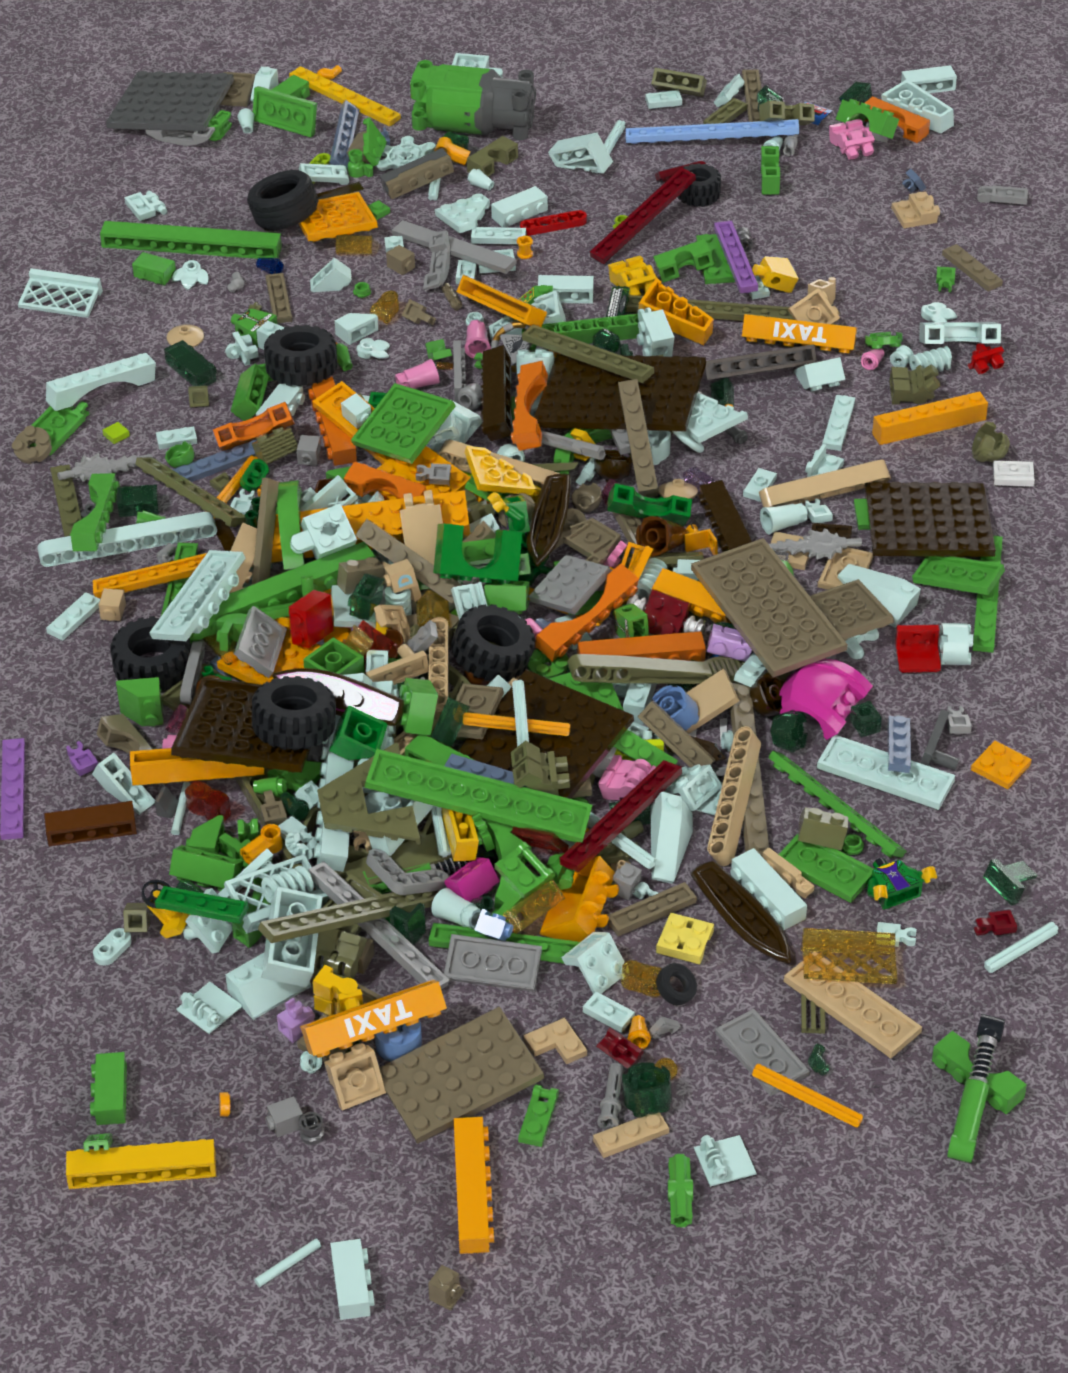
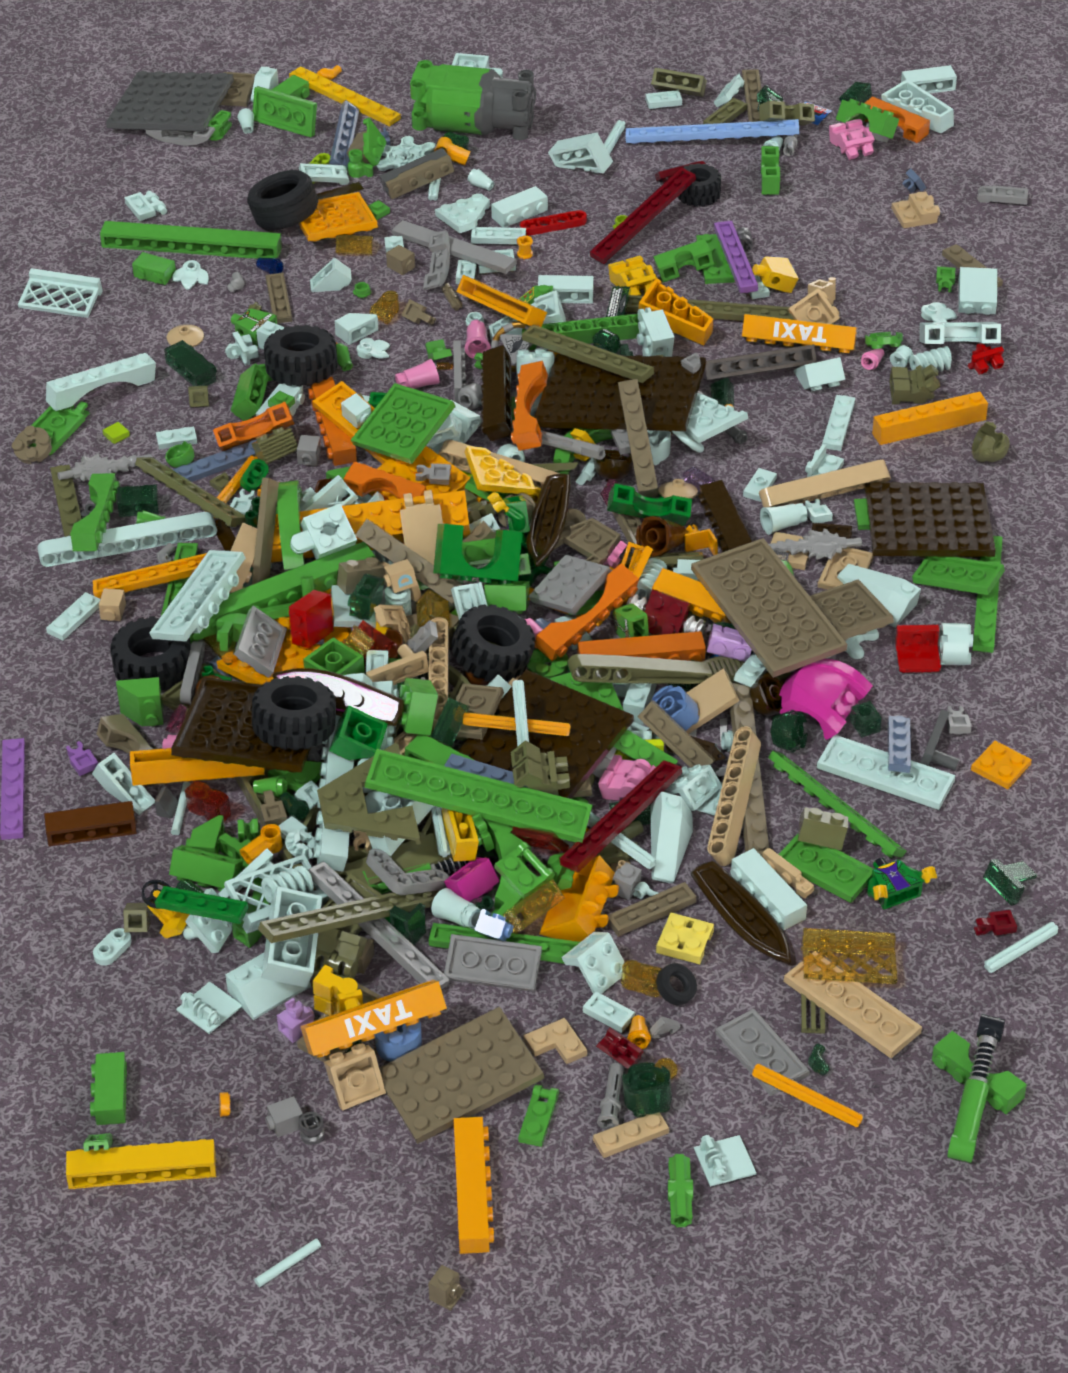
light aqua plate [300,1051,322,1073] -> none
light aqua brick [330,1239,375,1320] -> none
olive arch [467,136,518,176] -> none
dark tan hair [571,482,602,512] -> none
bright green plate [842,834,864,855] -> none
light aqua plate [876,922,917,947] -> none
white plate [993,461,1035,487] -> none
none -> bright green plate [268,391,295,408]
none -> light grey tile [681,353,701,374]
none -> light aqua brick [958,267,997,315]

